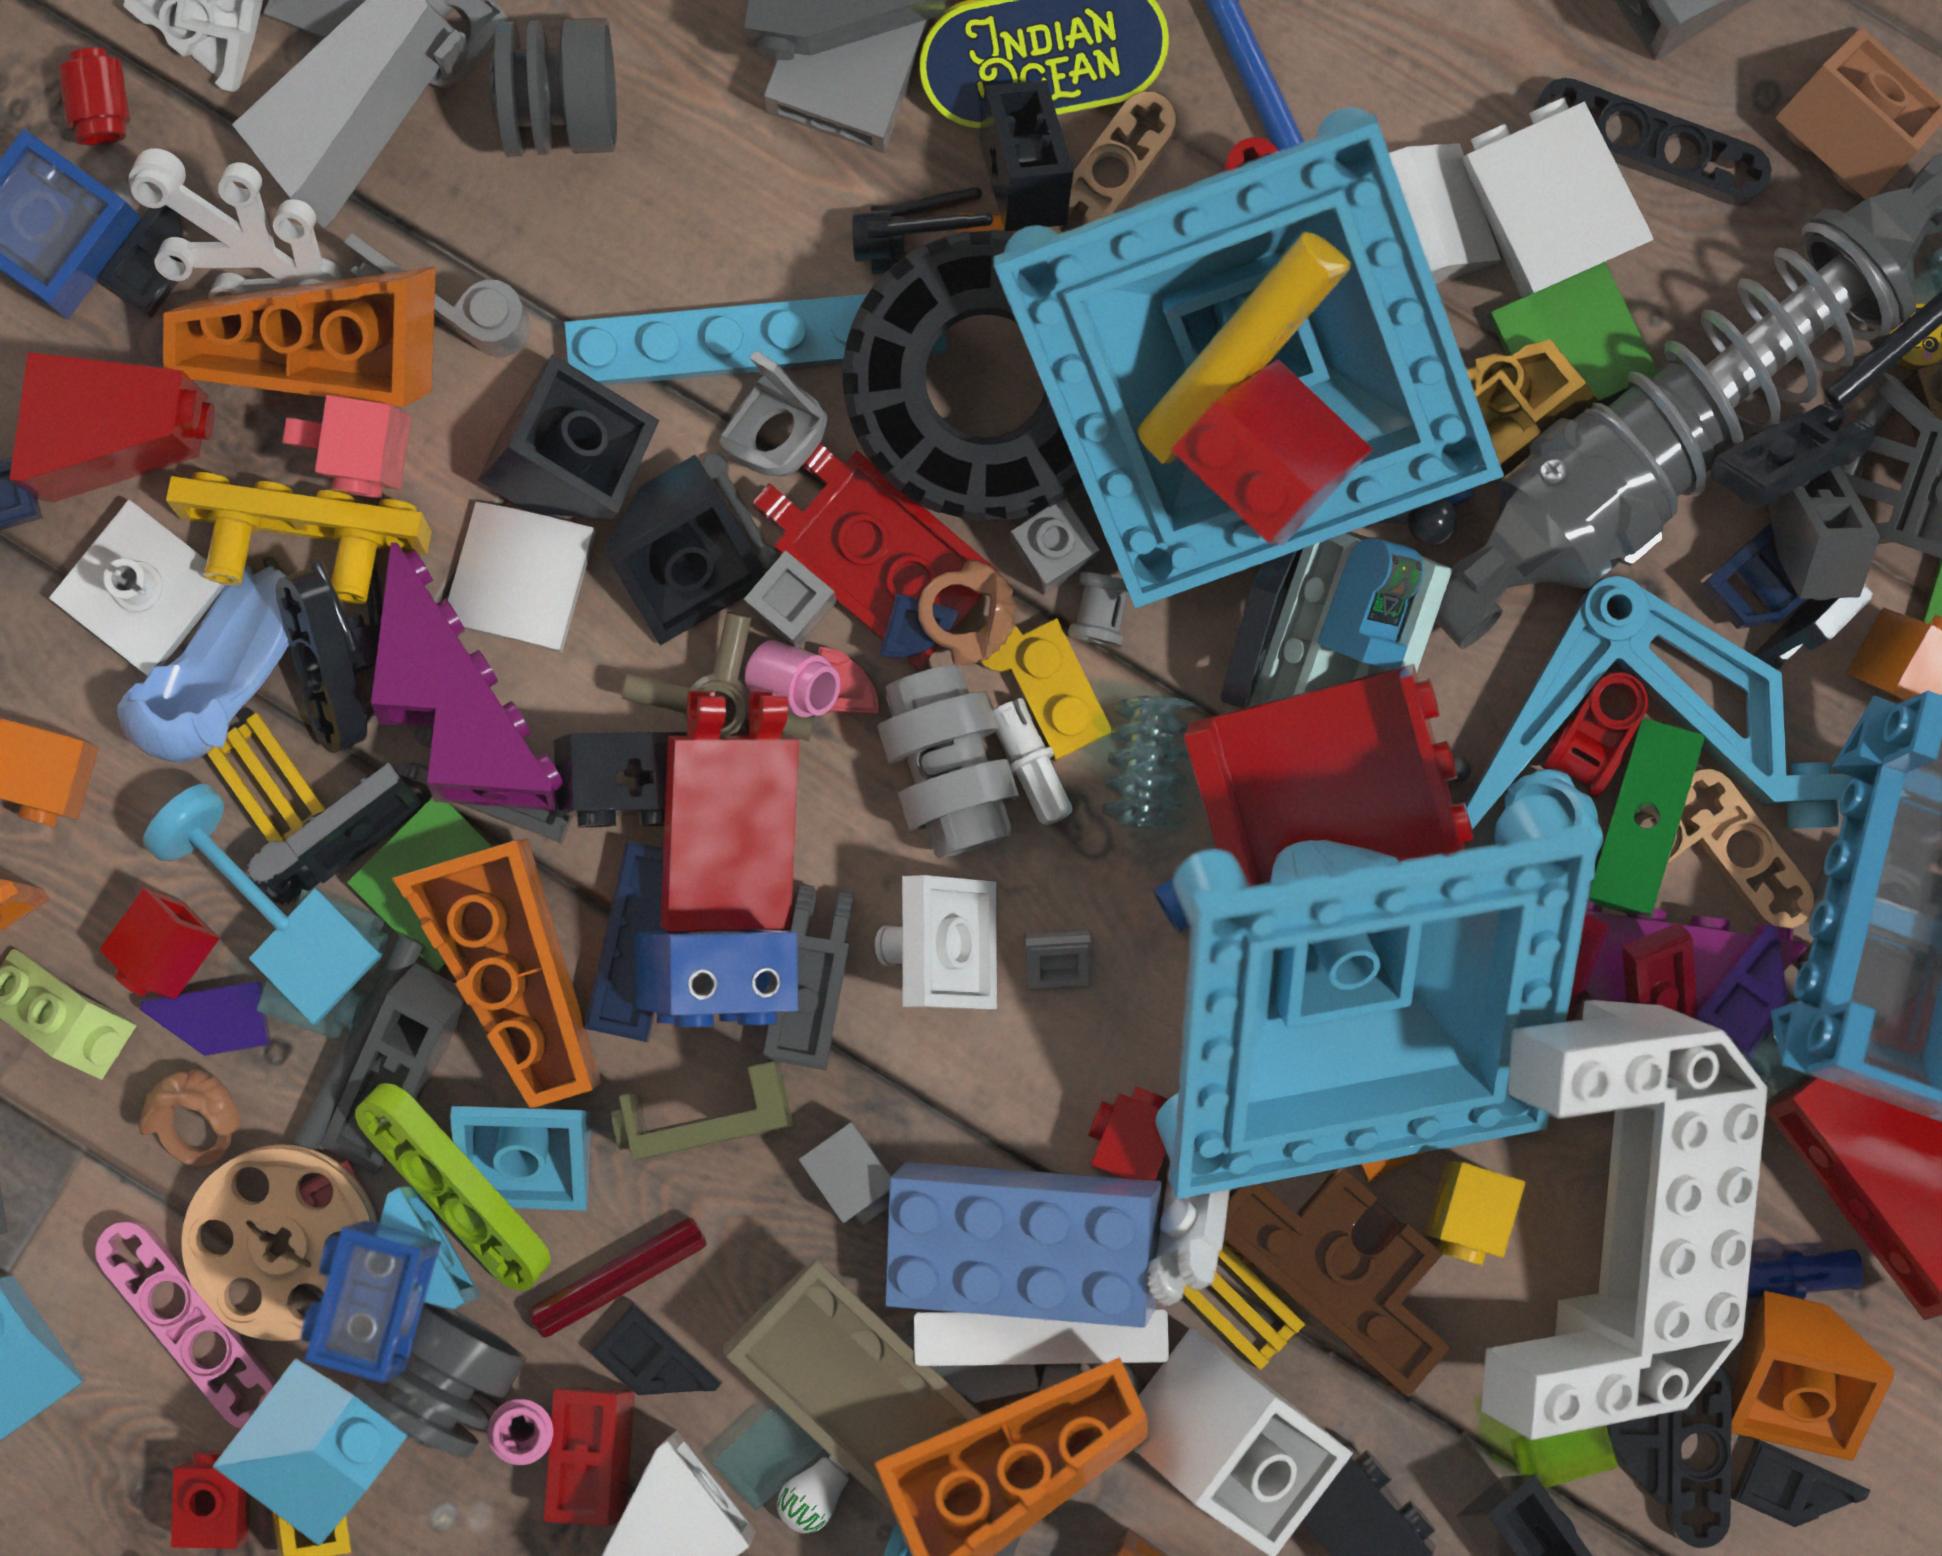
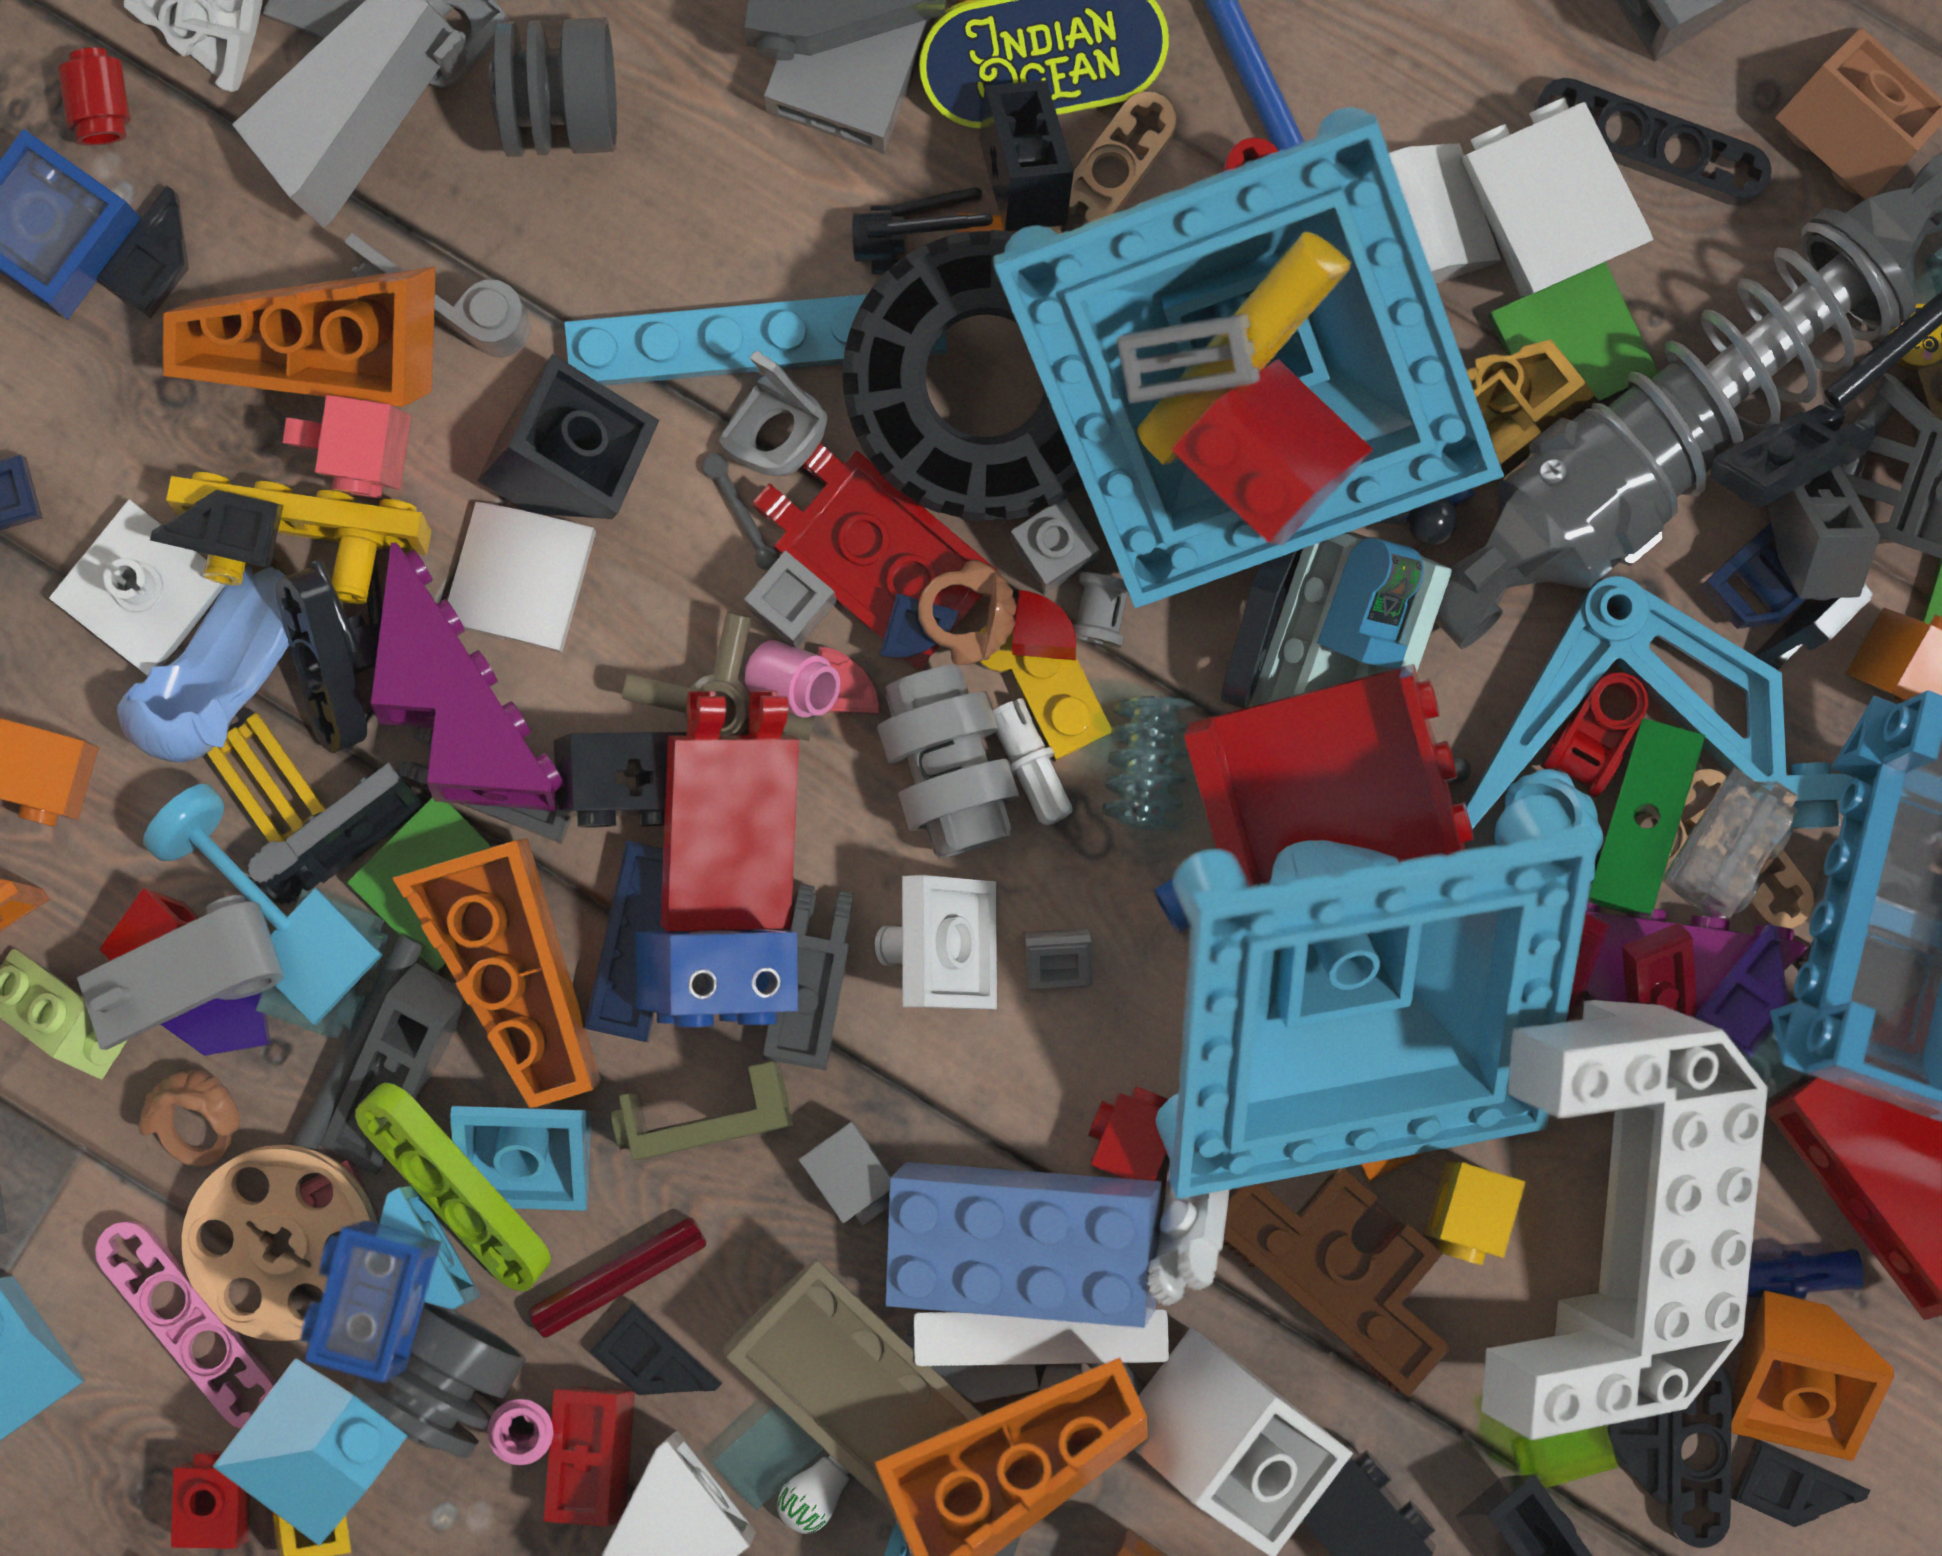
red slope [9,352,215,502] -> none
white plant [128,148,346,298] -> none
black slope [603,455,765,646] -> none
yellow tile [1183,1243,1305,1371] -> none
none -> light grey door [77,895,284,1050]
none -> black tile [150,490,284,568]
none -> red tile [1012,590,1076,661]
none -> light grey tile [1116,313,1260,403]
none -> clear brick [1662,767,1798,919]

